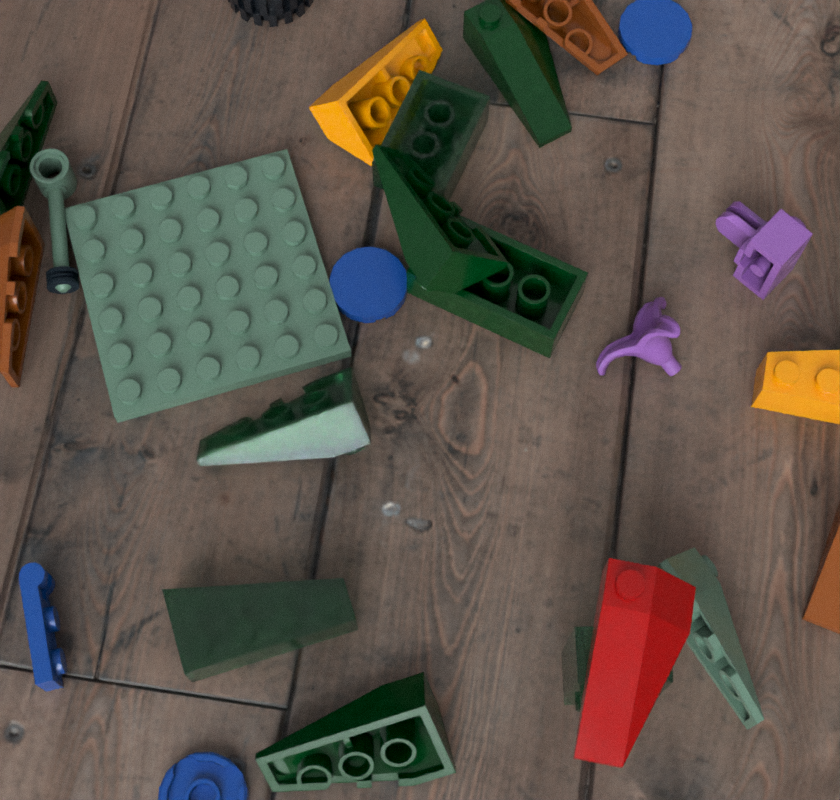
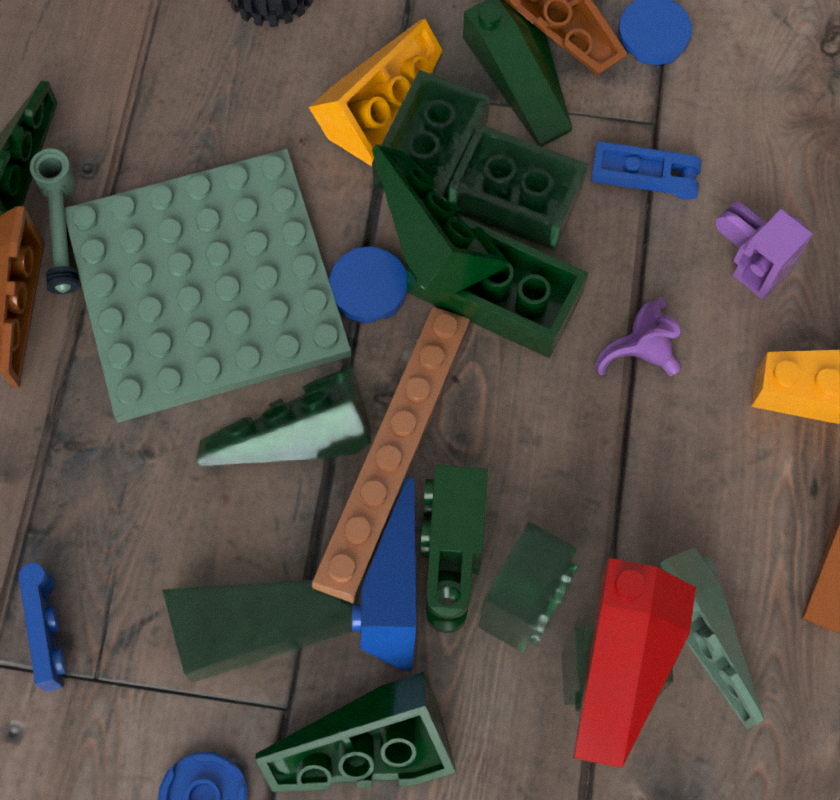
none -> nougat plate [312,307,470,604]
none -> blue wedge [352,478,416,671]
none -> dark green brick [421,465,488,633]
none -> clear green brick [448,124,588,250]
none -> clear green brick [479,522,579,653]
none -> blue plate [591,141,702,200]

